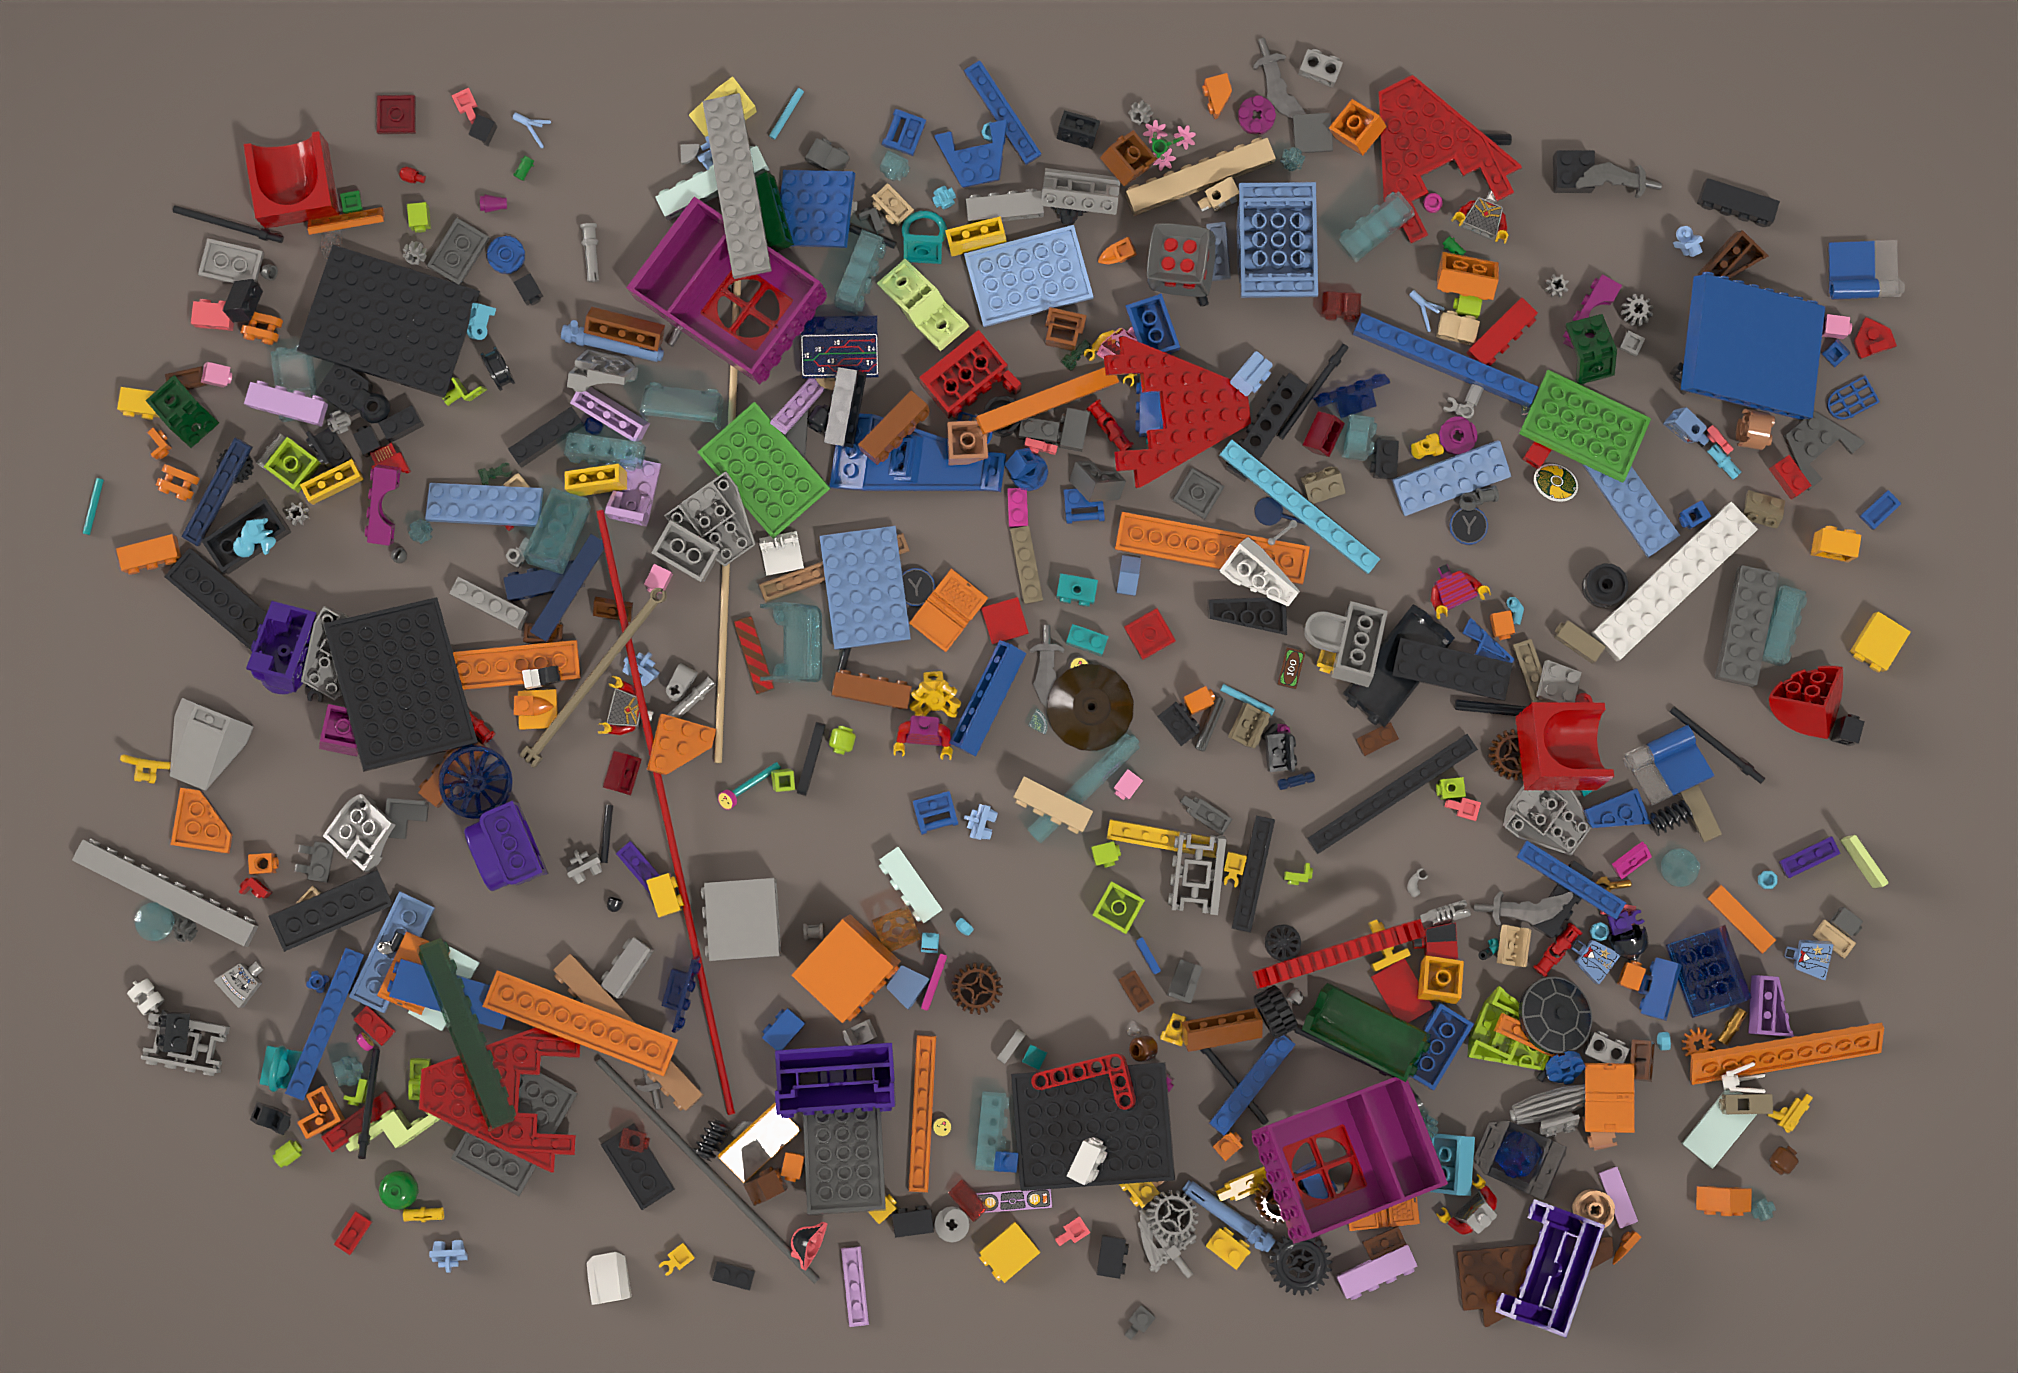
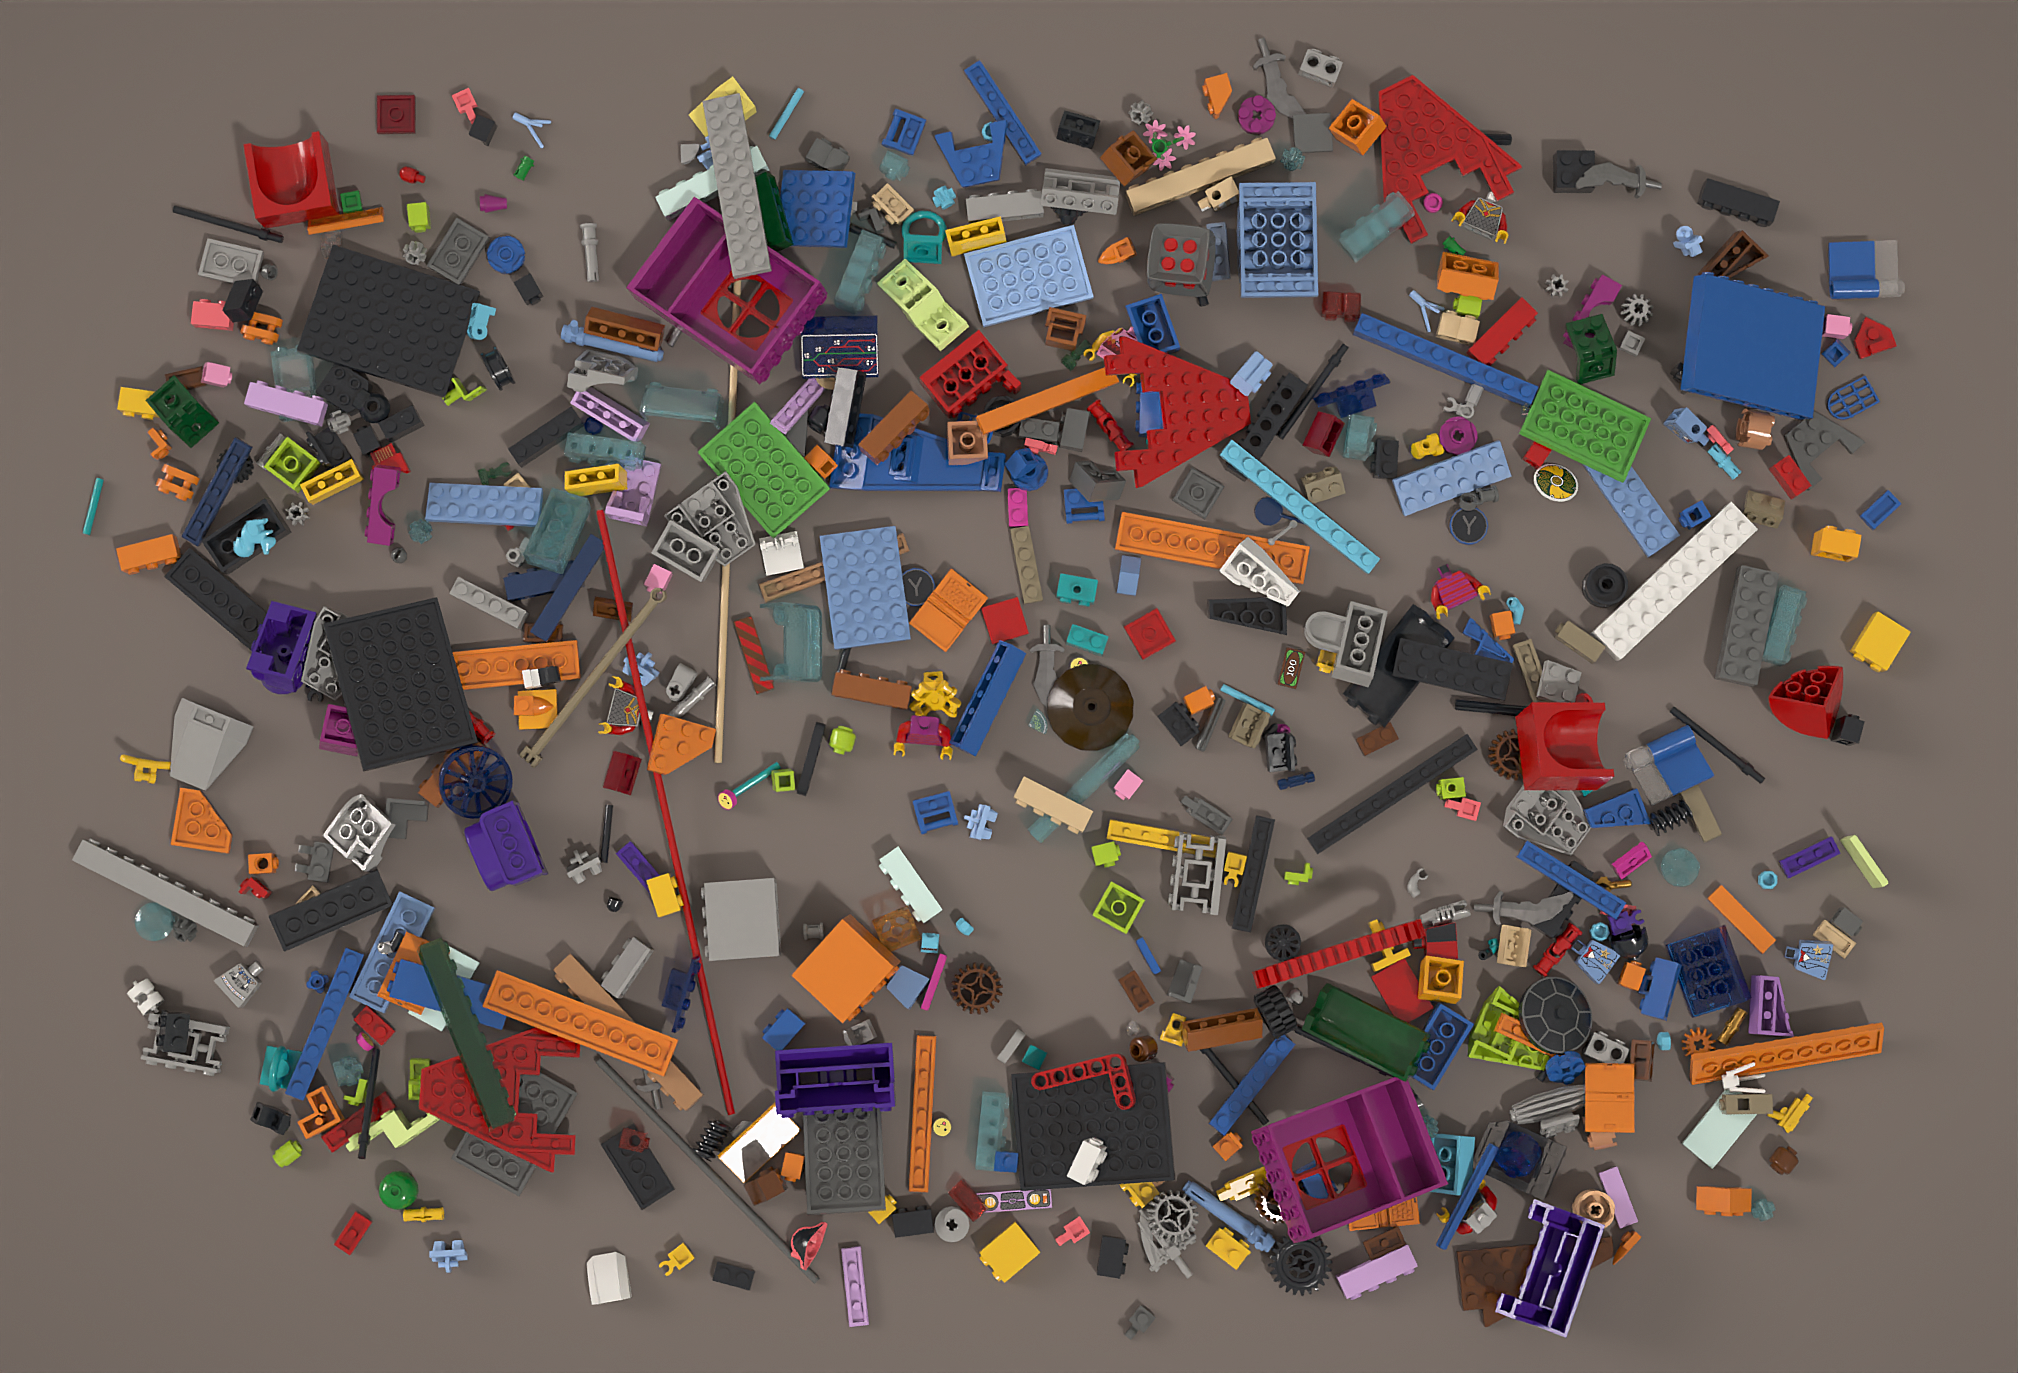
none -> orange brick [804,445,838,479]
none -> blue axle [1436,1143,1499,1250]

